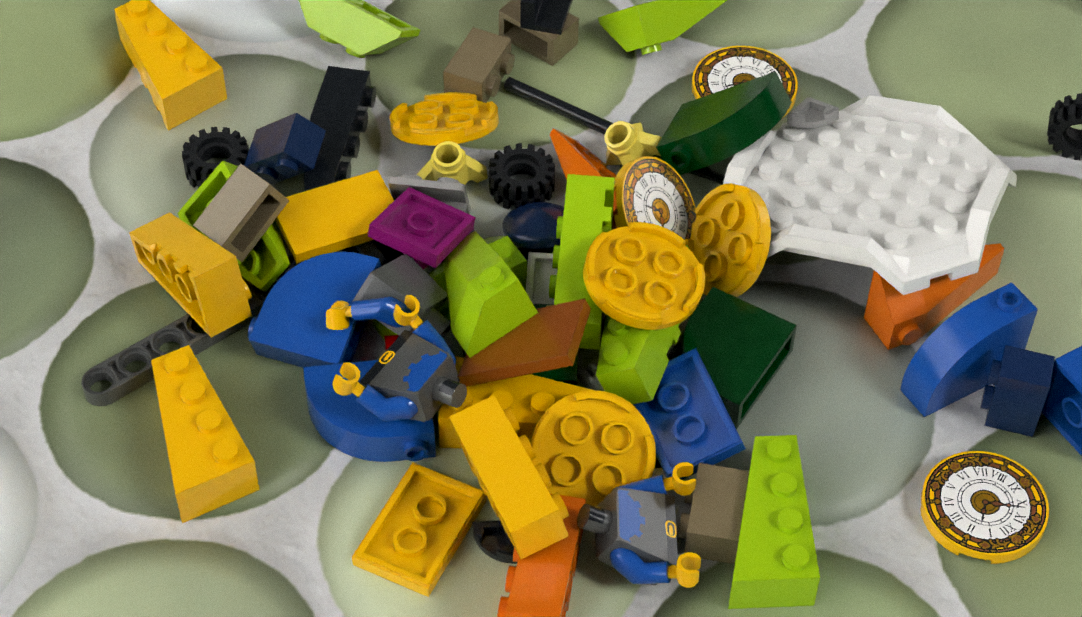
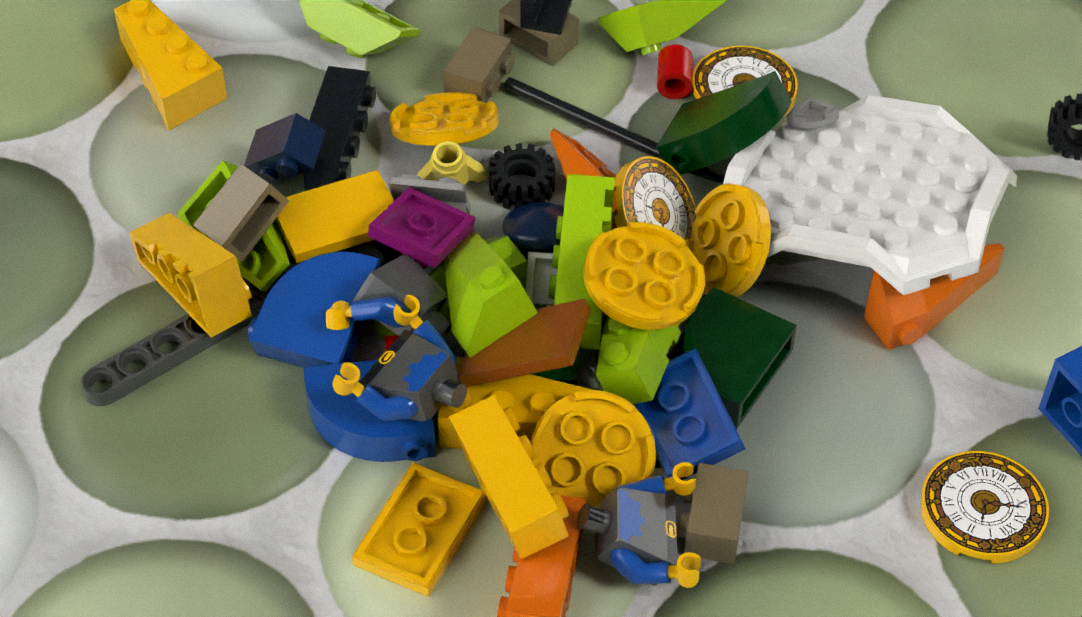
yellow wedge [151,345,260,523] -> none
black tyre [182,127,249,188] -> none
black tile [472,521,517,564] -> none
light yellow rock [604,121,662,166] -> none
lime wedge [728,435,820,609] -> none
blue brick [900,282,1038,417] -> none
dark blue piece [980,345,1055,437] -> none
none -> red brick [657,44,693,99]

